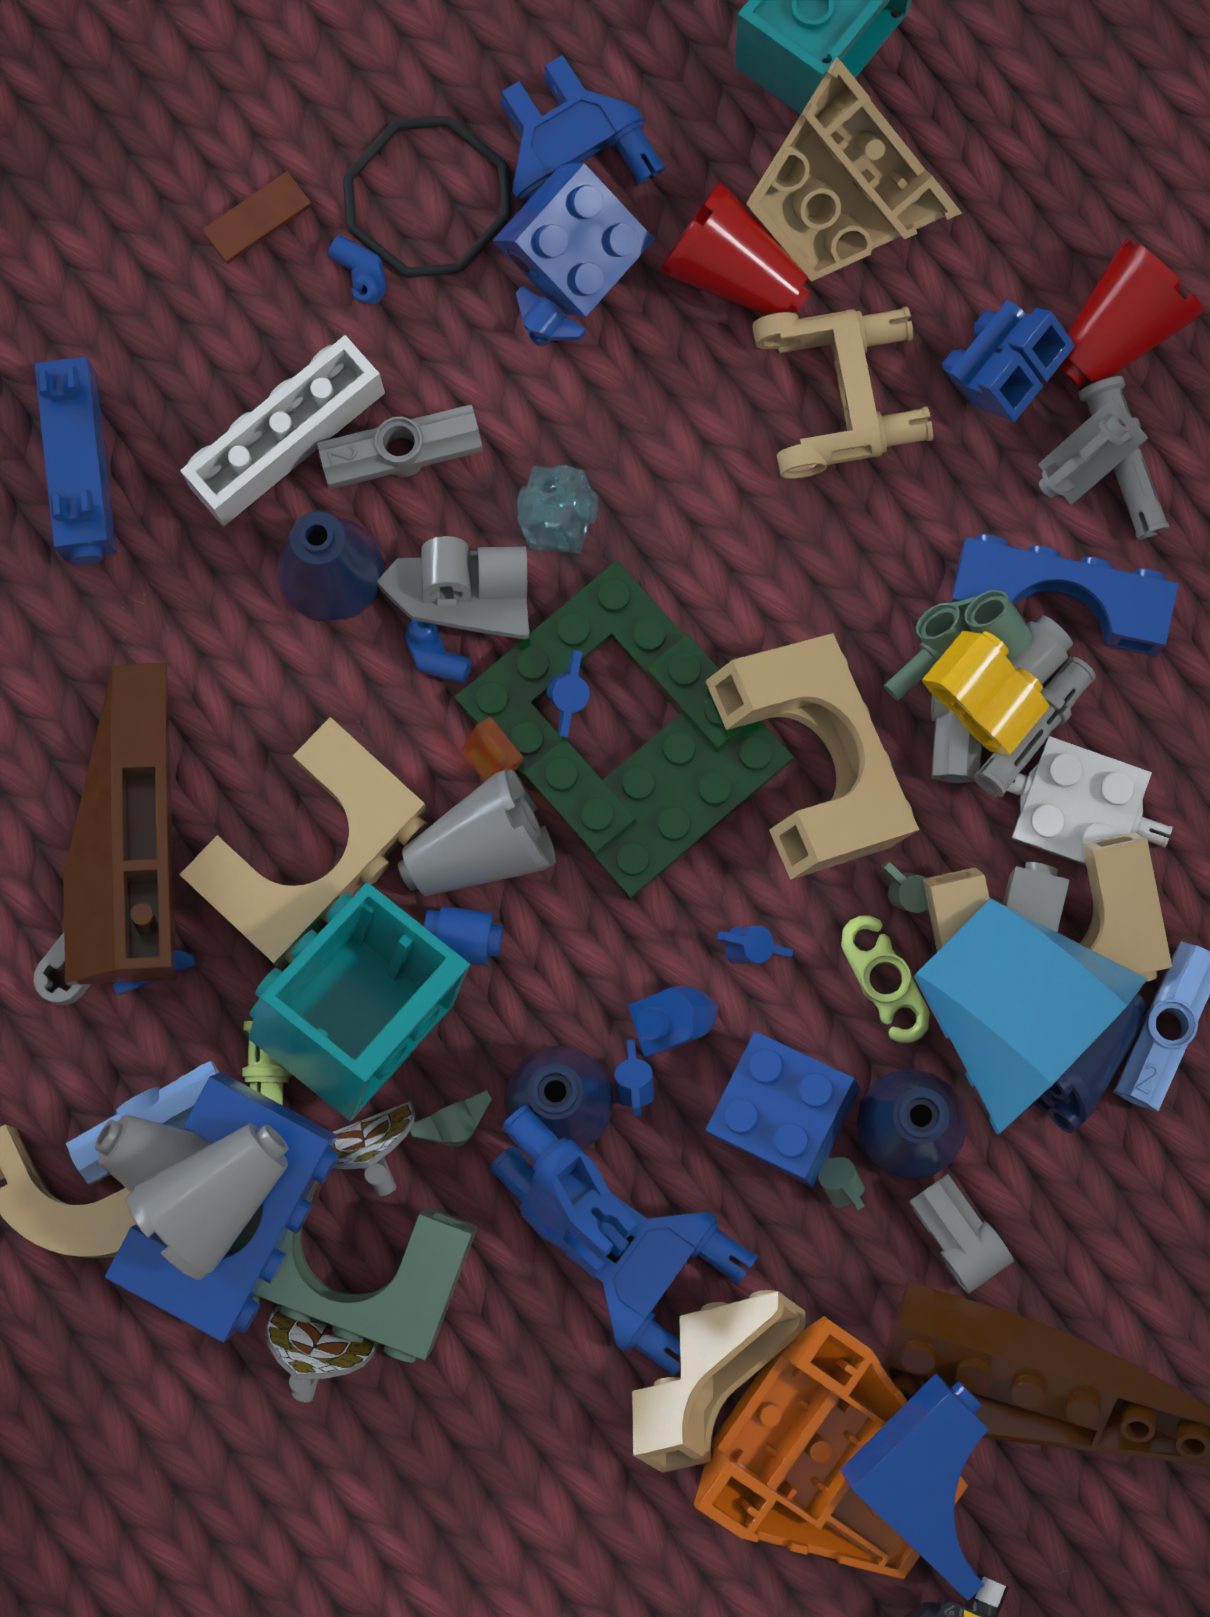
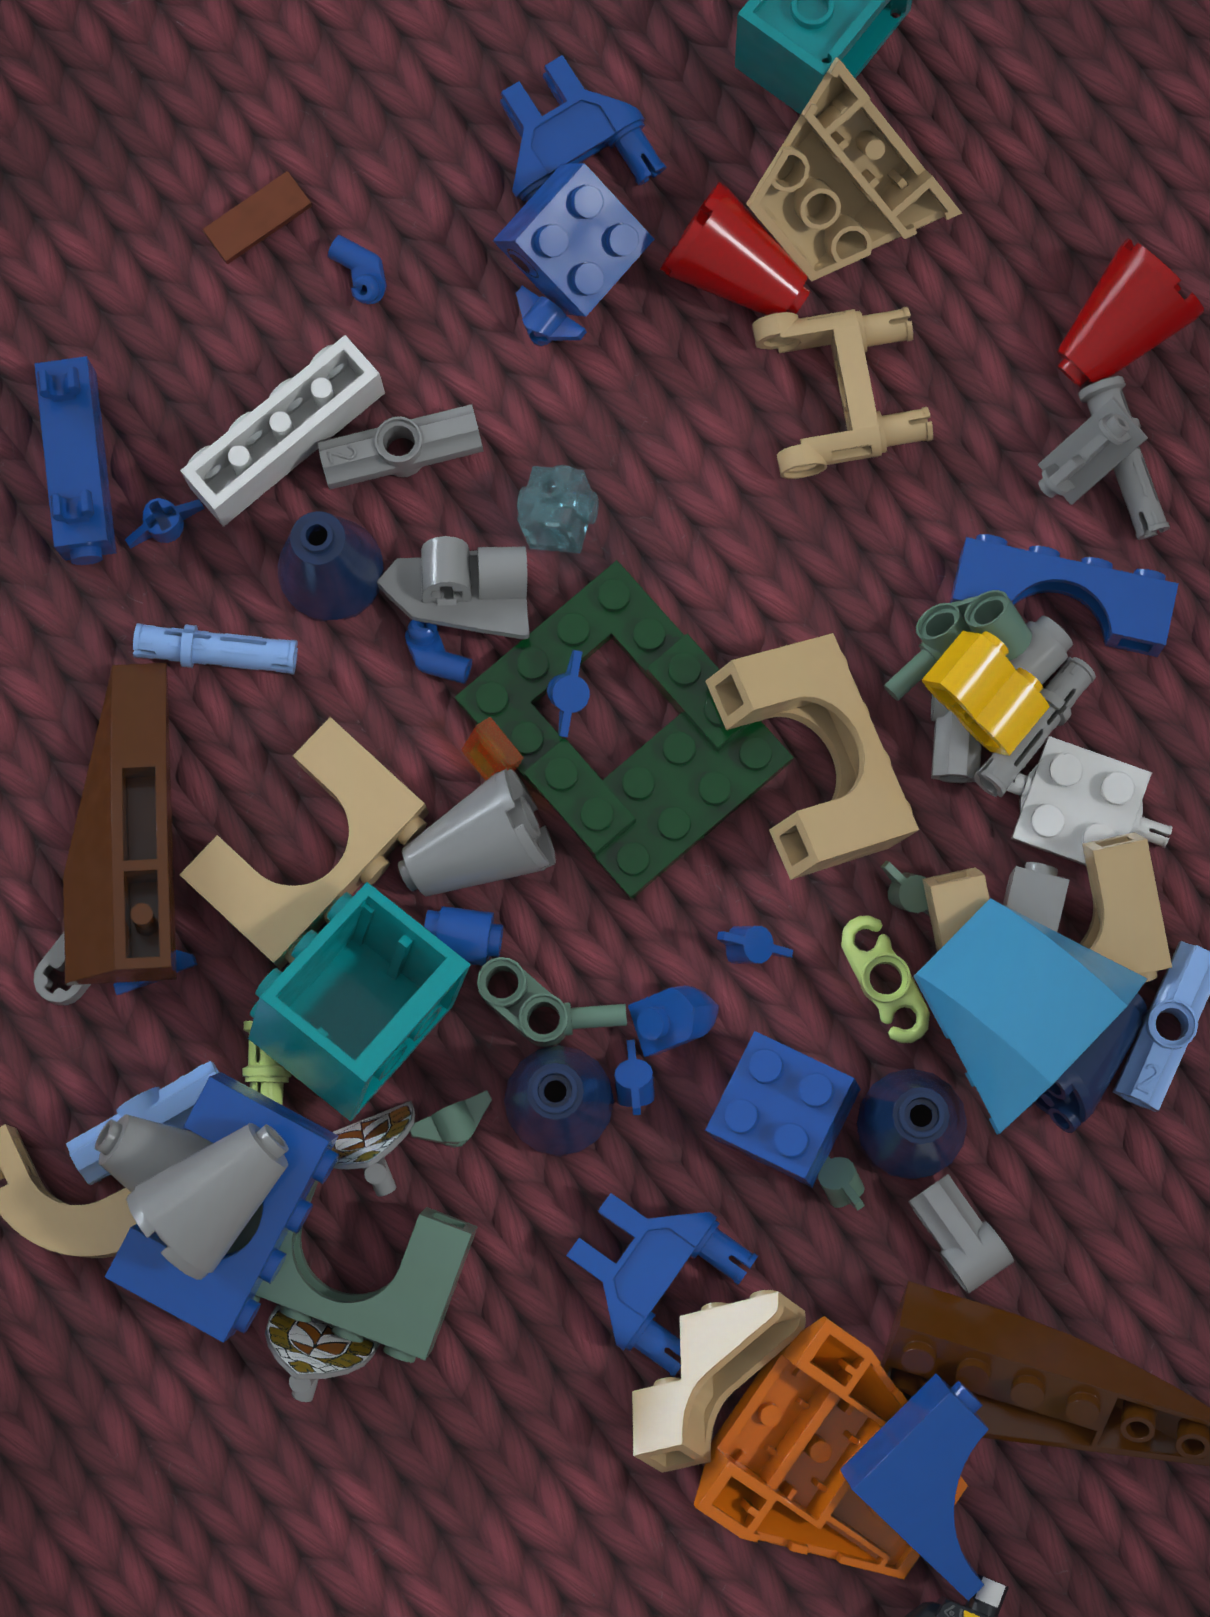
black piece [343,116,512,278] -> none
blue connector [490,1104,637,1278] -> none
blue hips [942,300,1075,422] -> none
none -> blue piece [125,498,205,549]
none -> light blue pin [133,623,298,675]
none -> sand green beam [477,957,627,1048]

